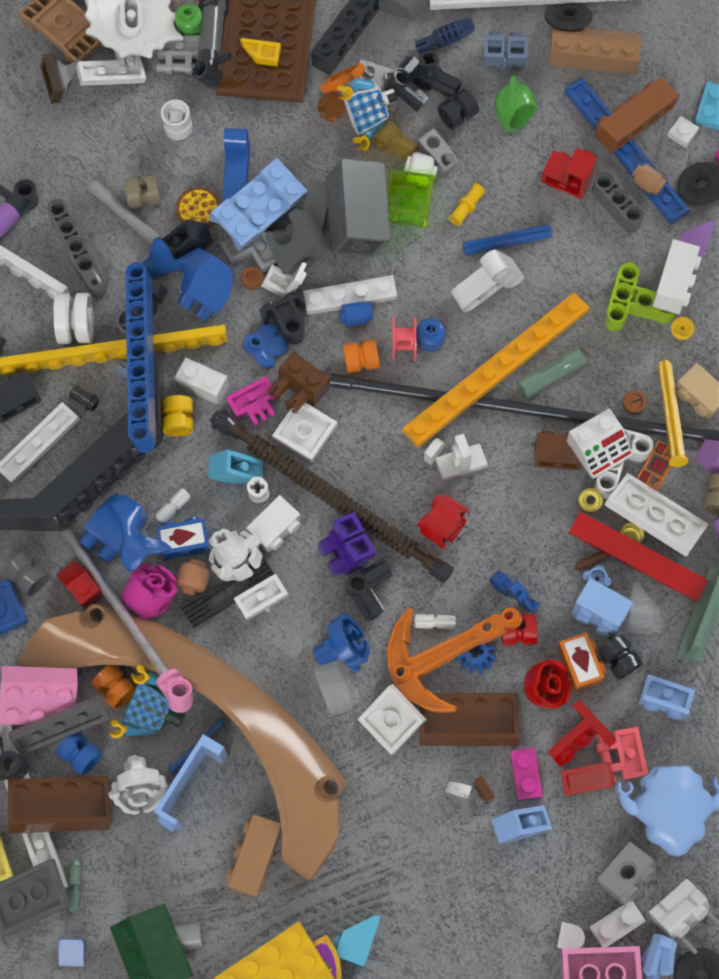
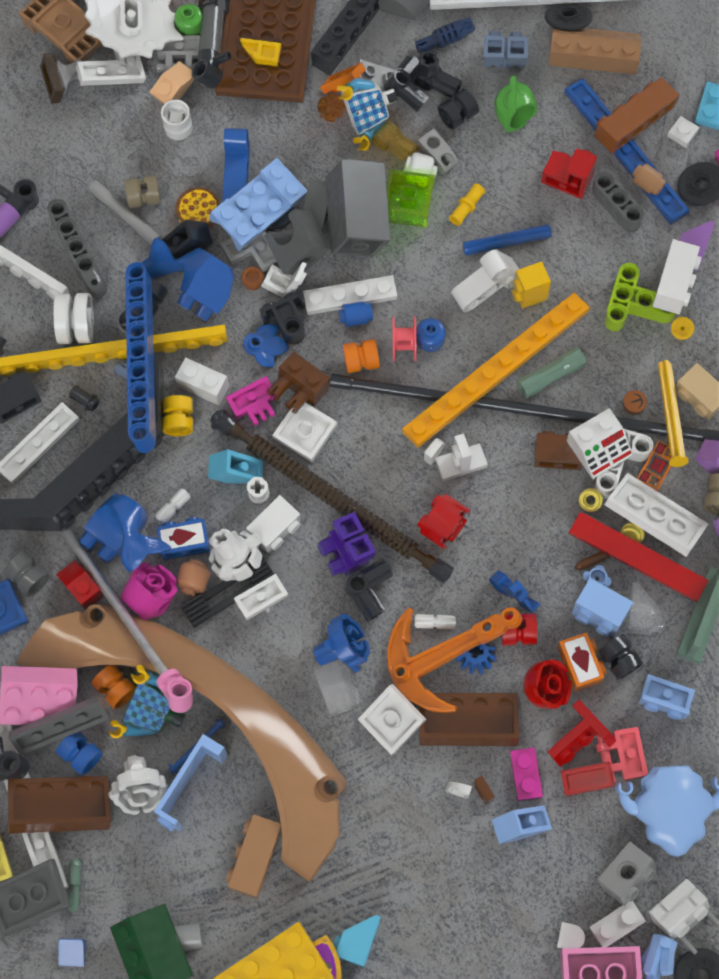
none -> light nougat slope [150,61,195,105]
none -> yellow brick [511,261,551,309]

